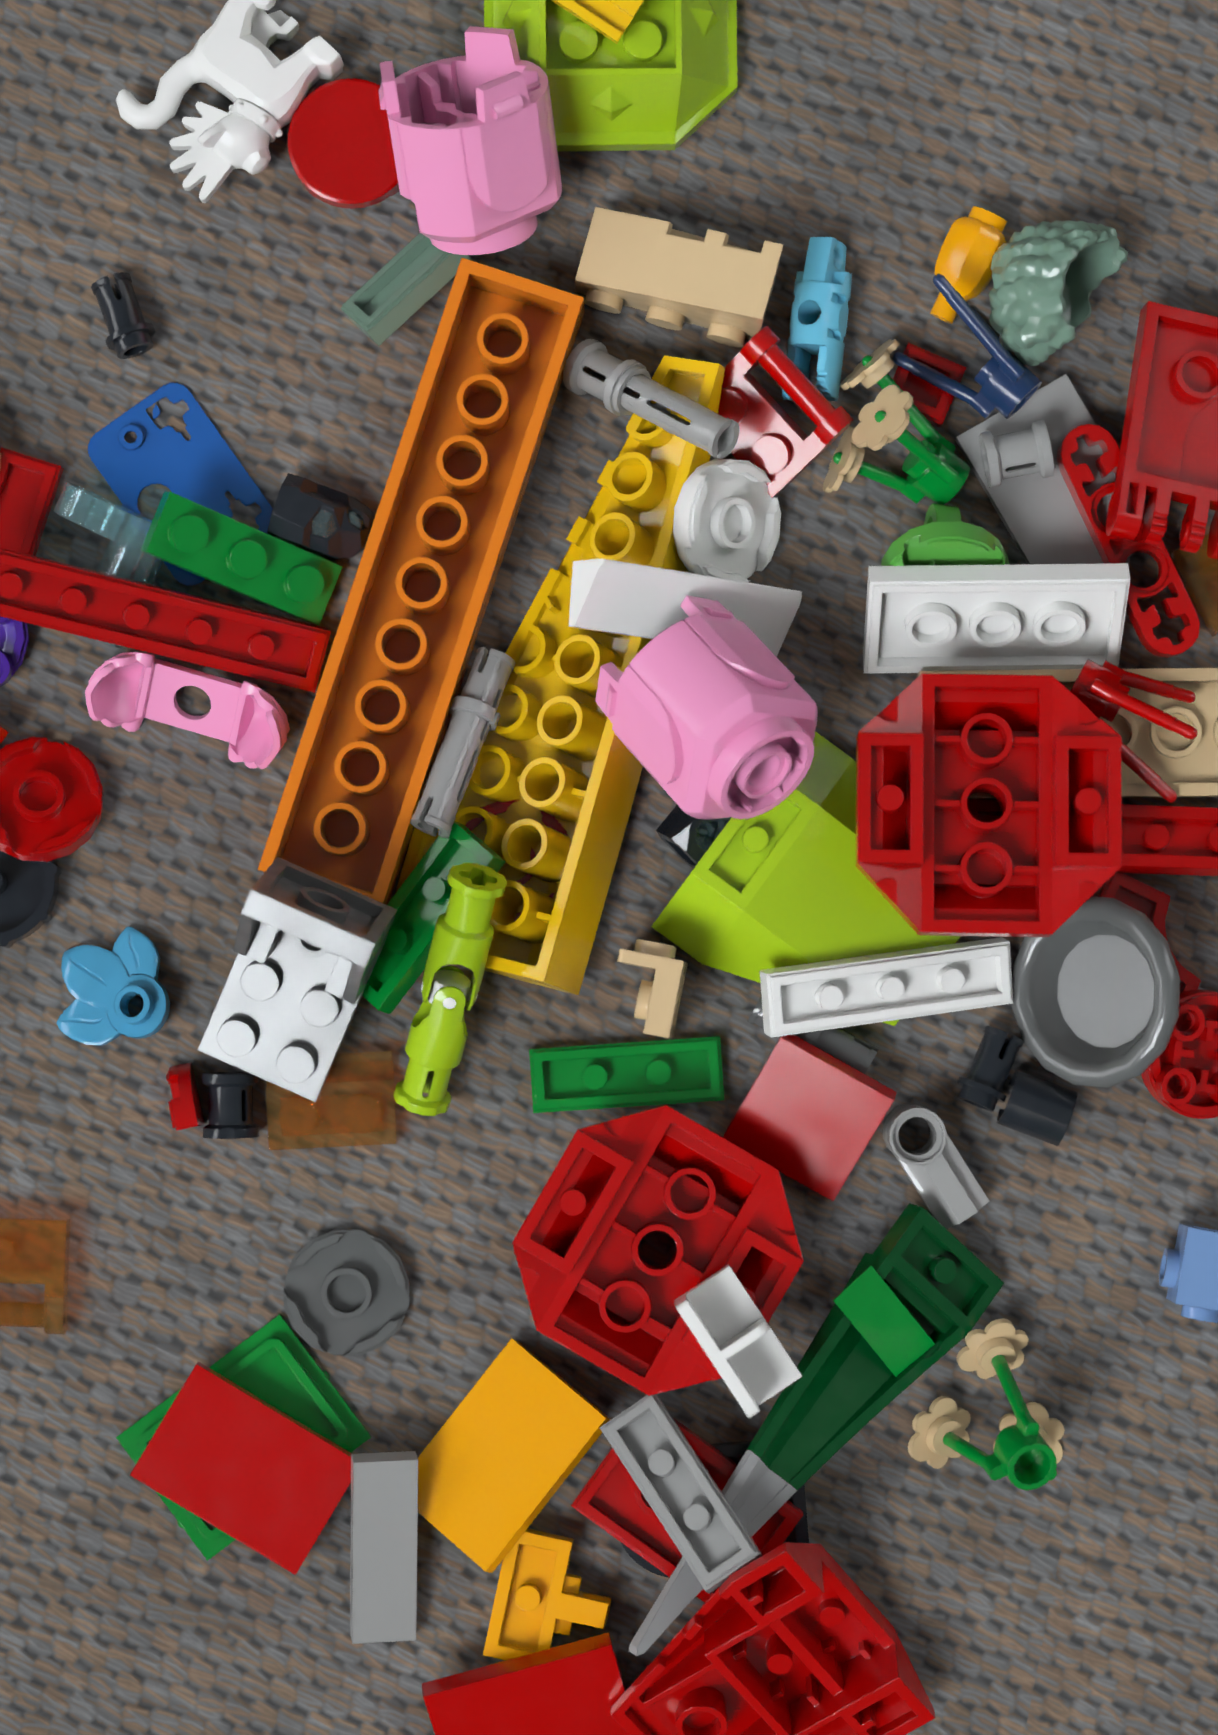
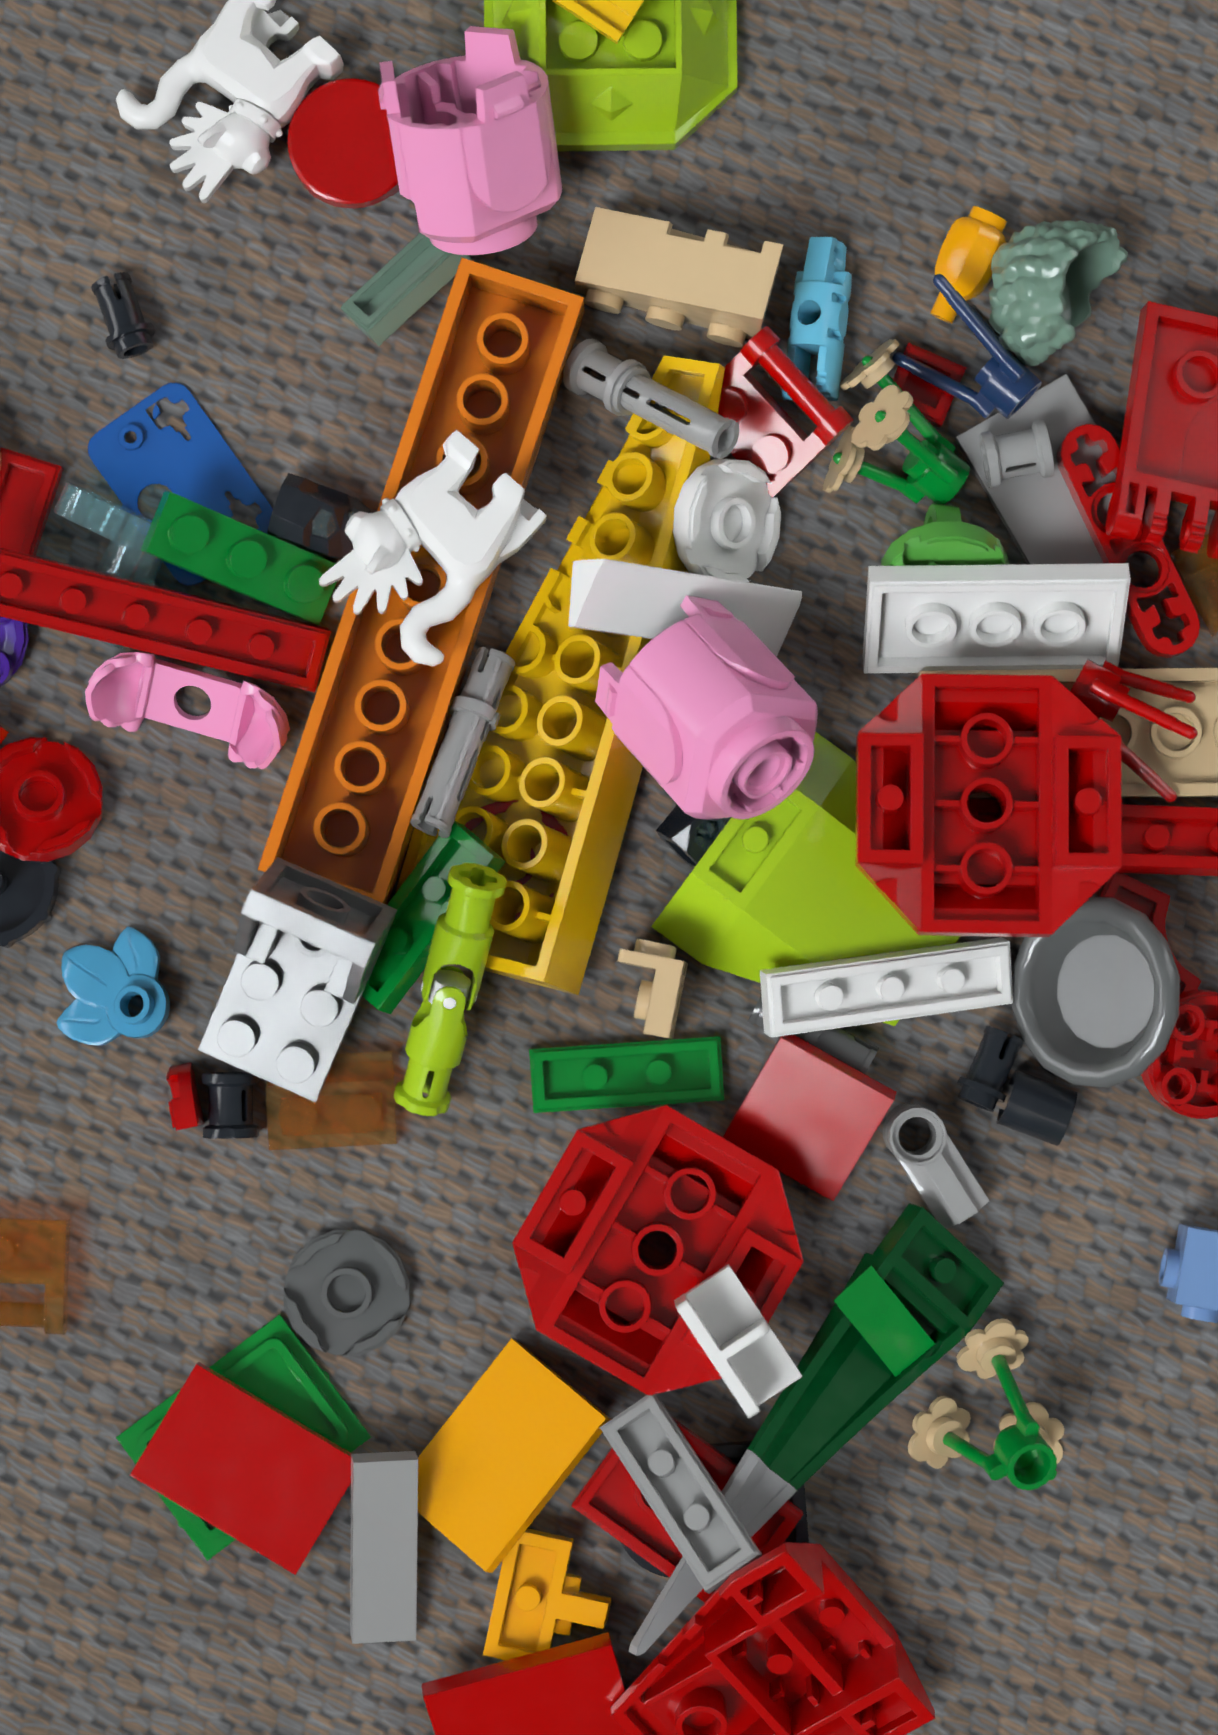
none -> white animal [319,430,547,666]

